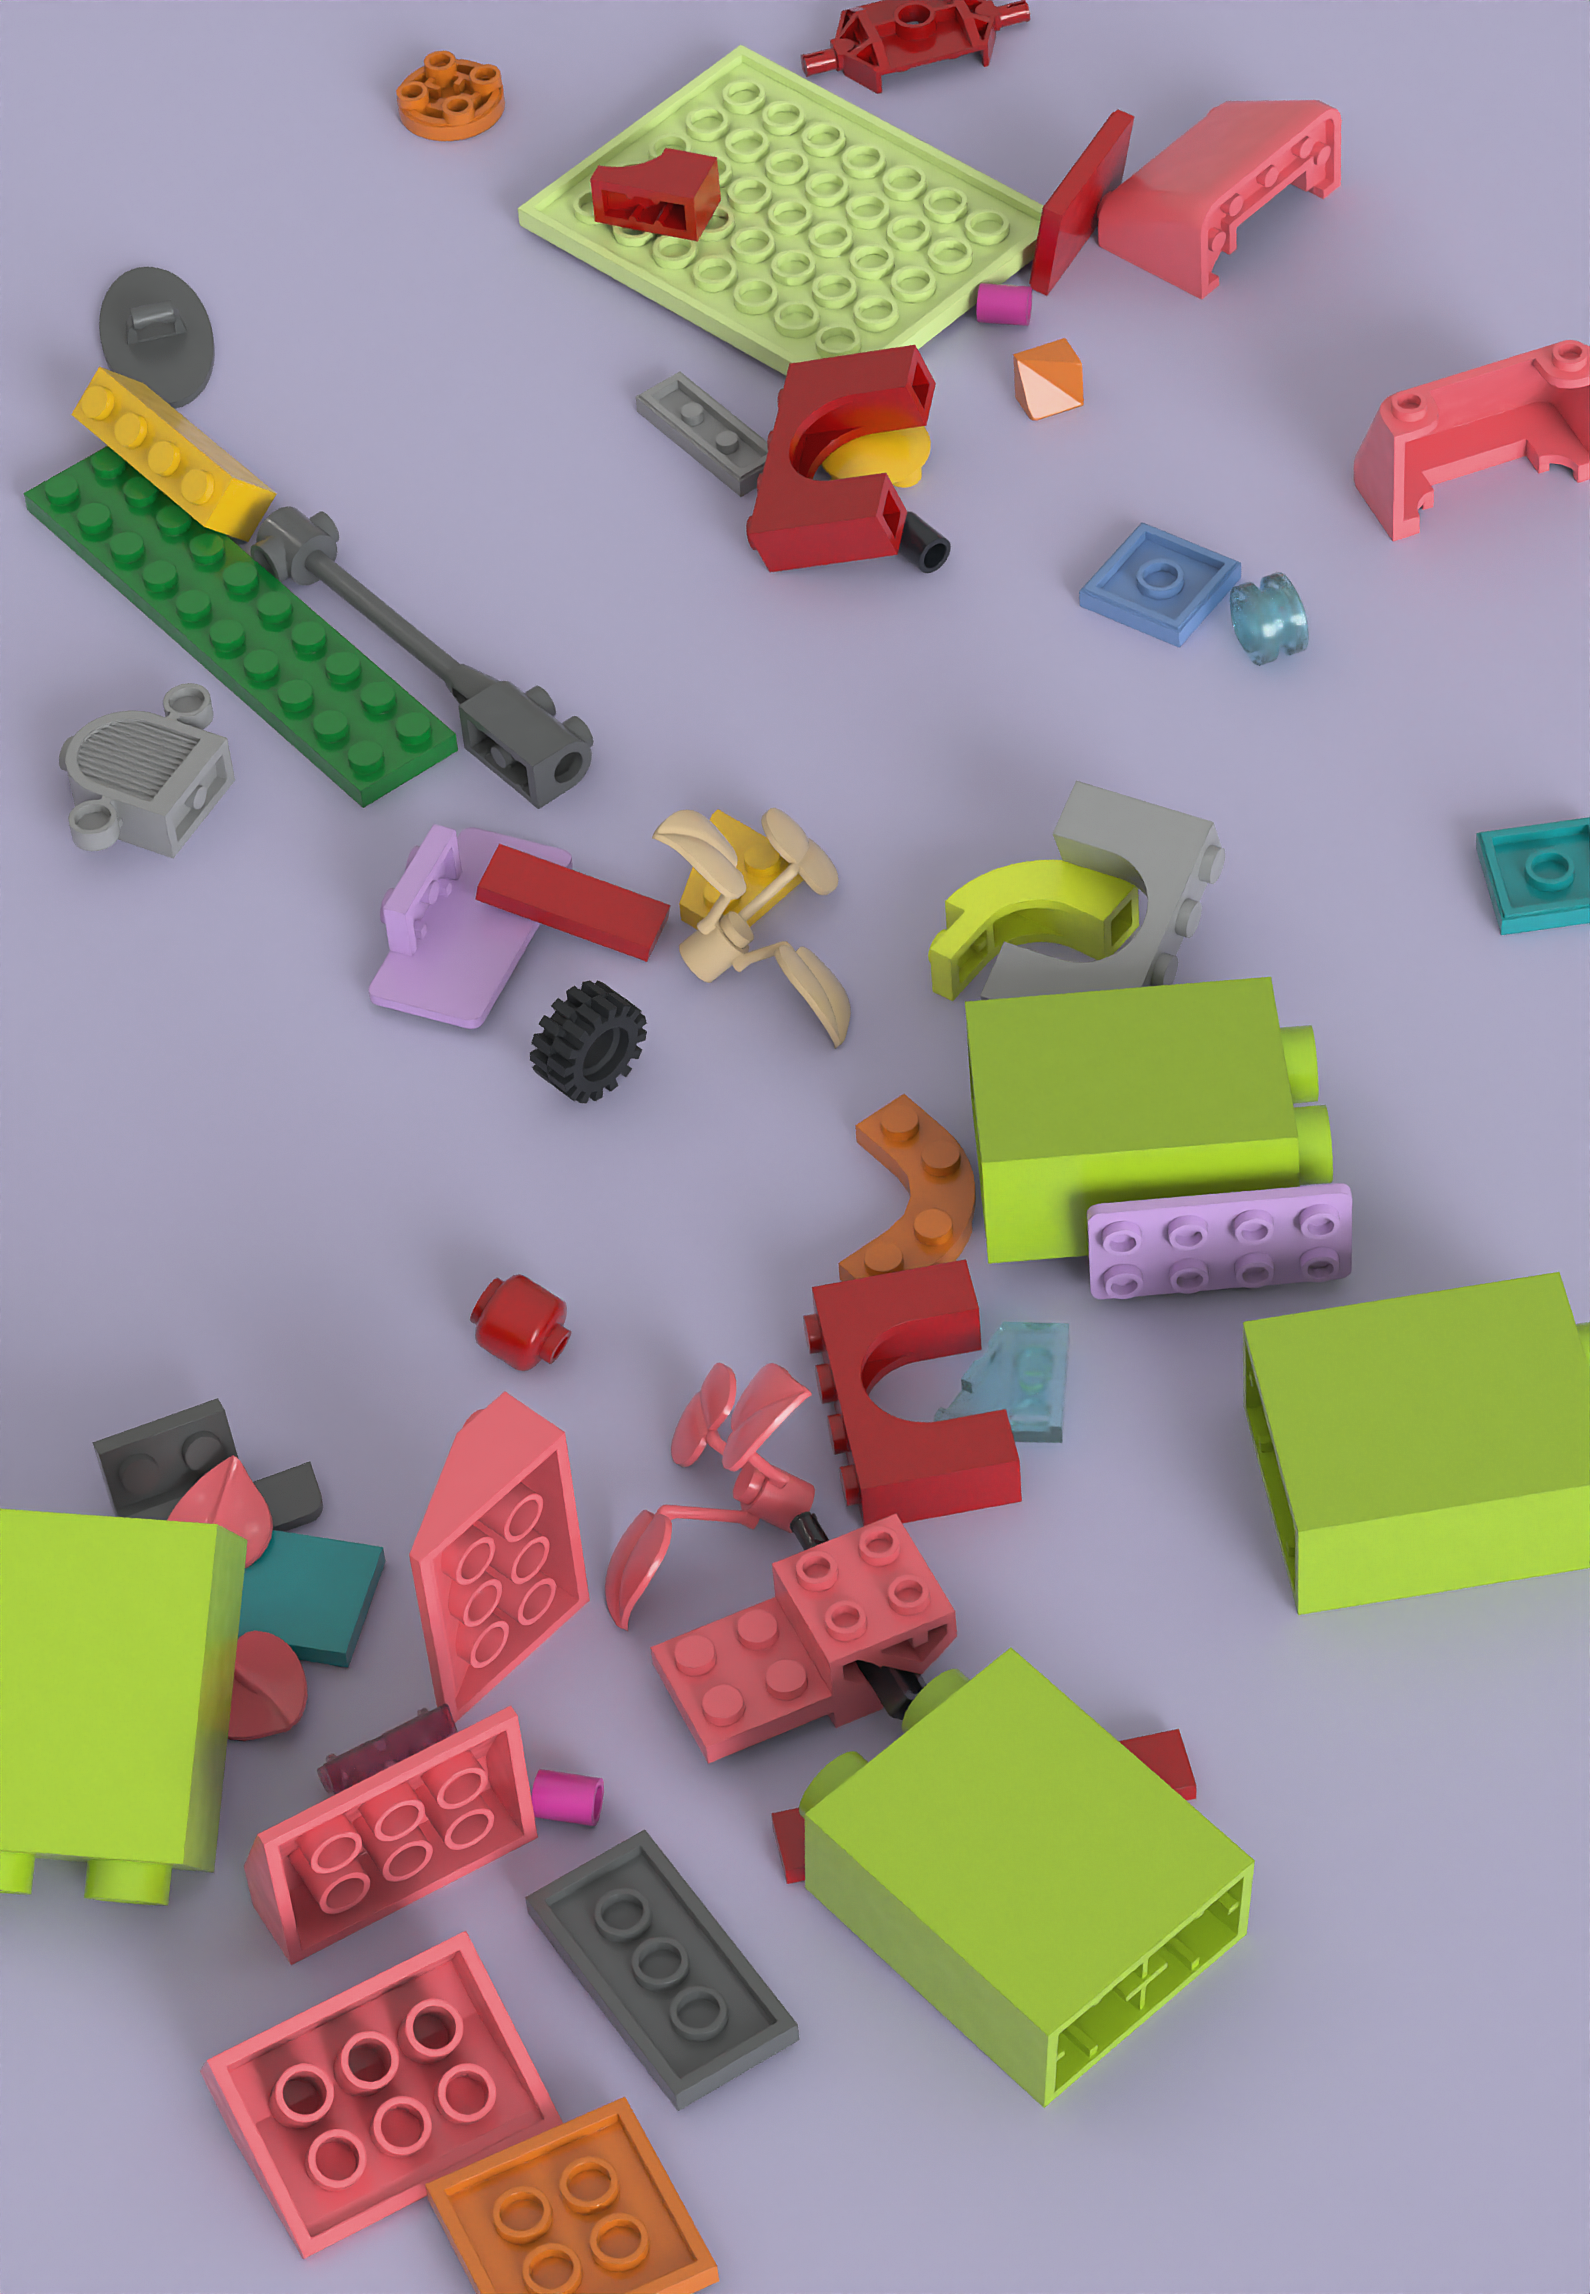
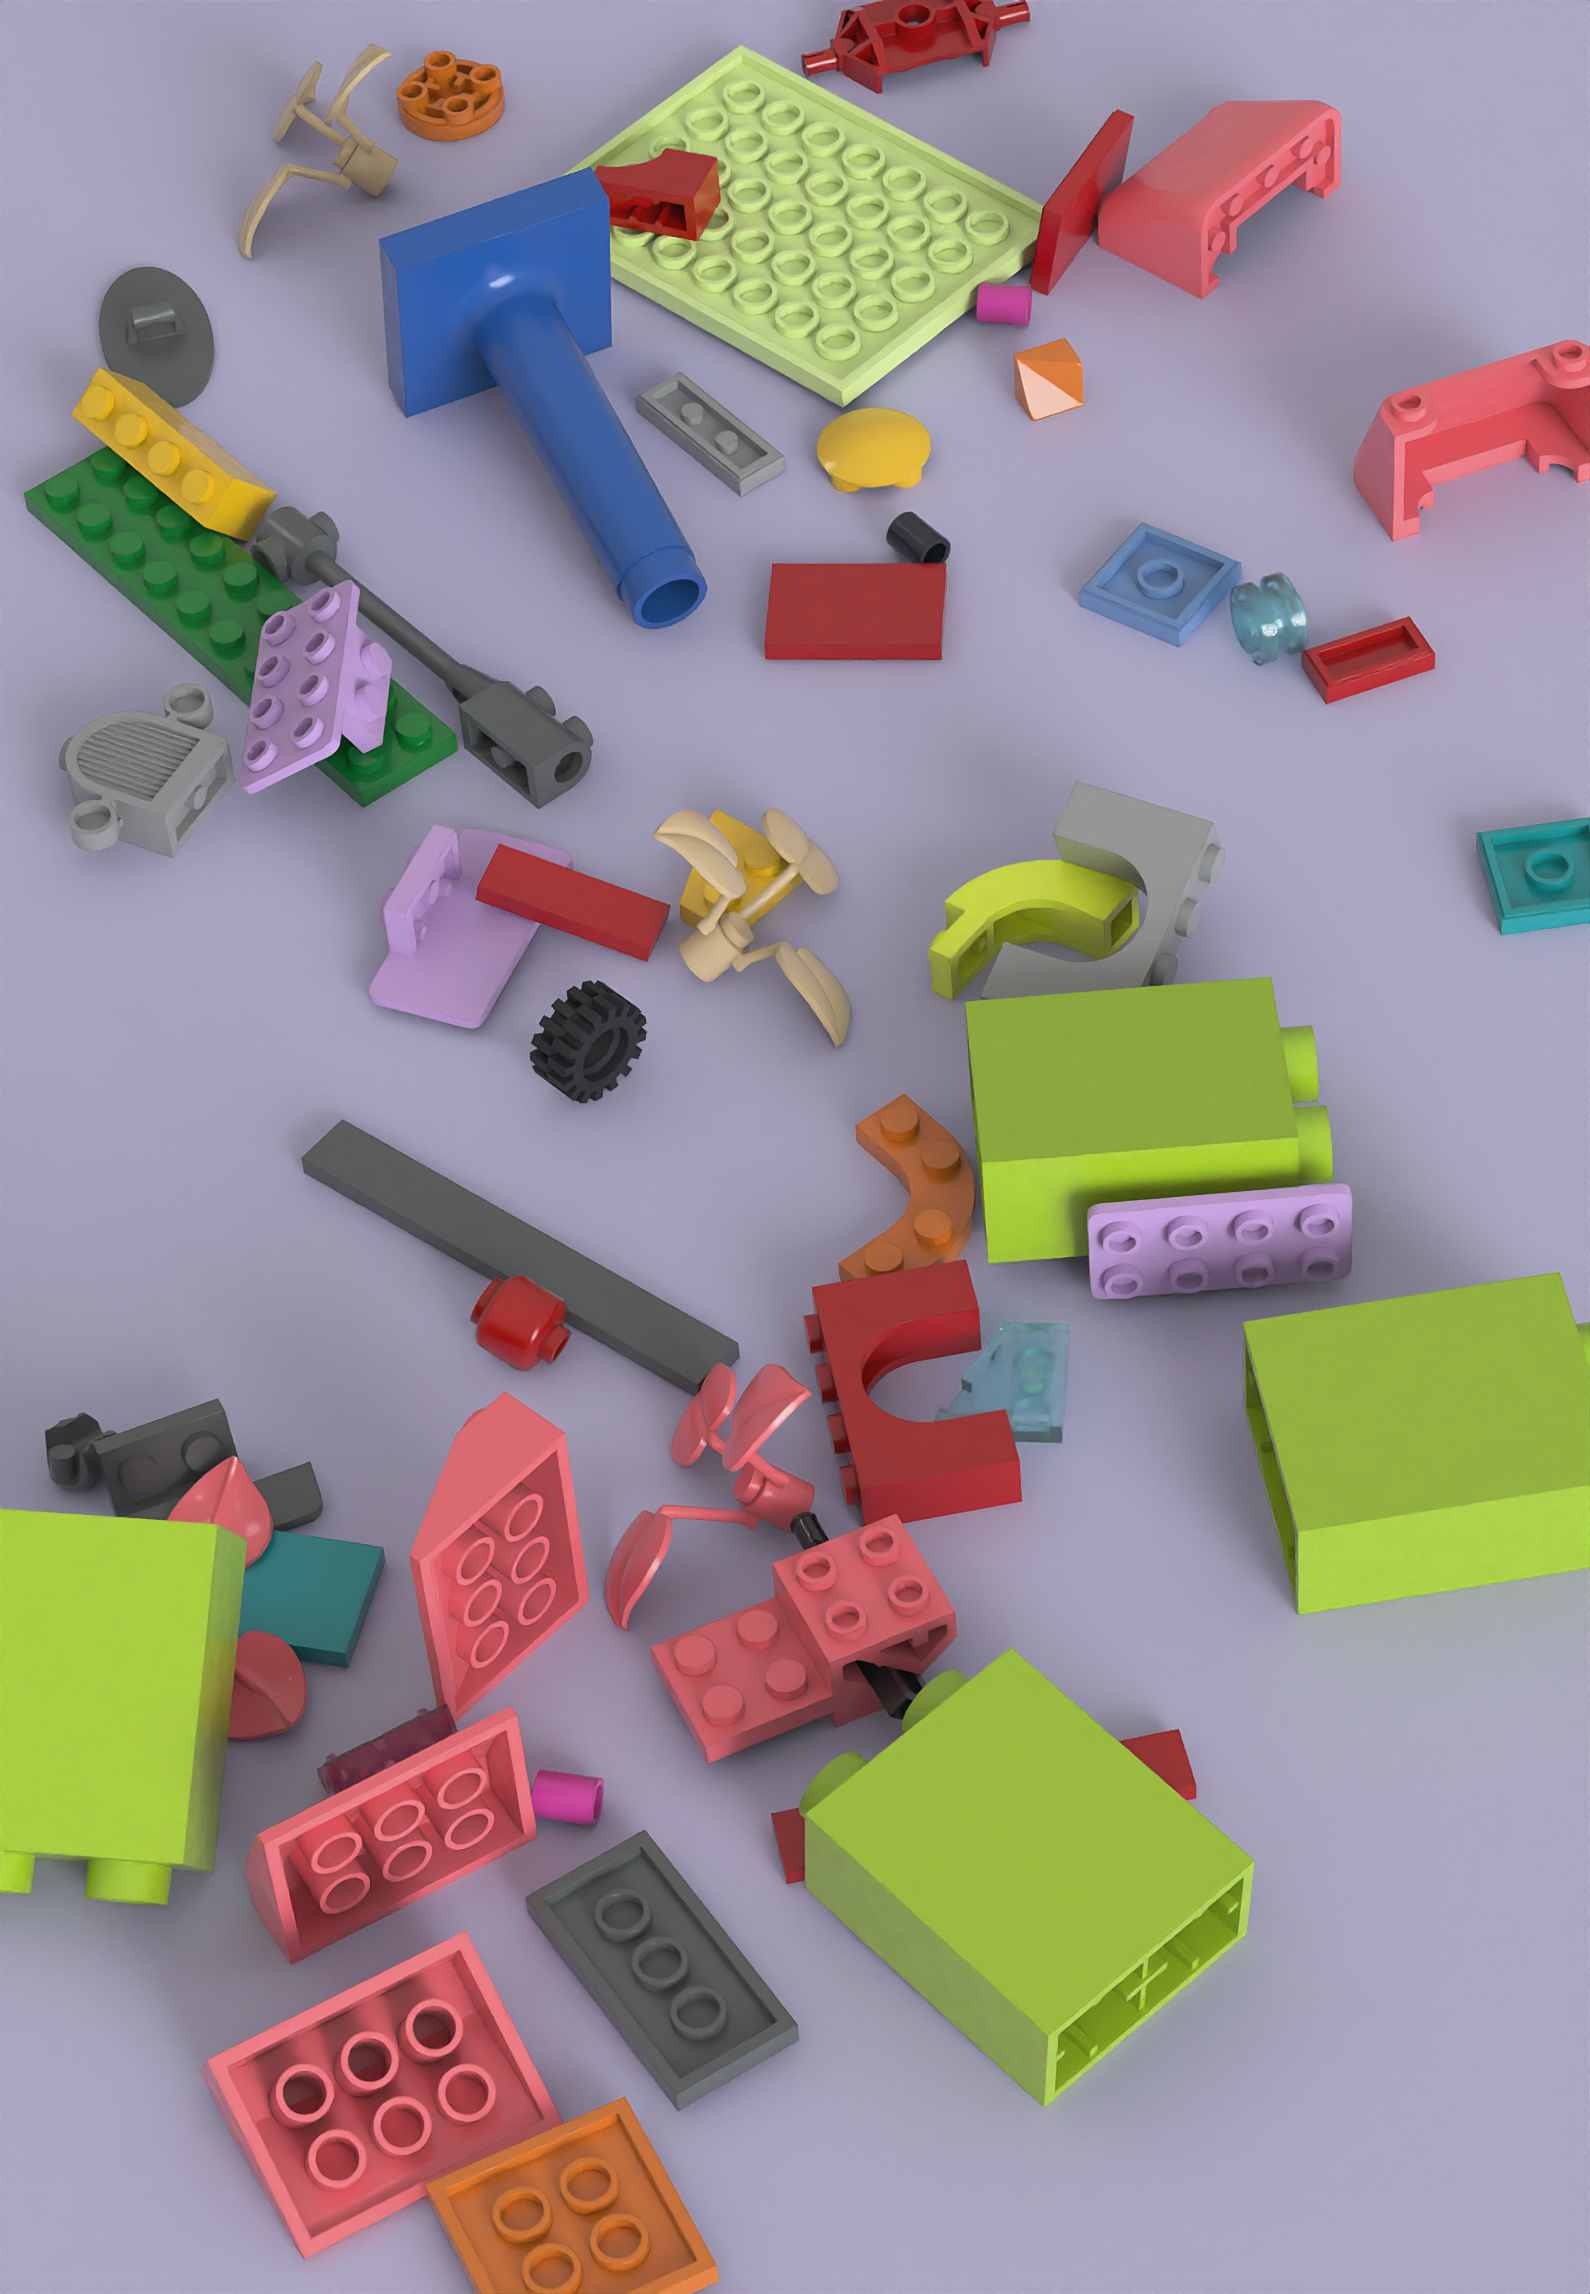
red arch [746,345,936,572] -> none
none -> dark grey arm [45,1412,118,1490]
none -> tan plant [238,44,399,259]
none -> lavender bracket [239,580,393,794]
none -> dark grey tile [301,1119,740,1396]
none -> blue piece [379,167,708,629]
none -> red tile [764,563,948,660]
none -> red tile [1301,616,1435,704]

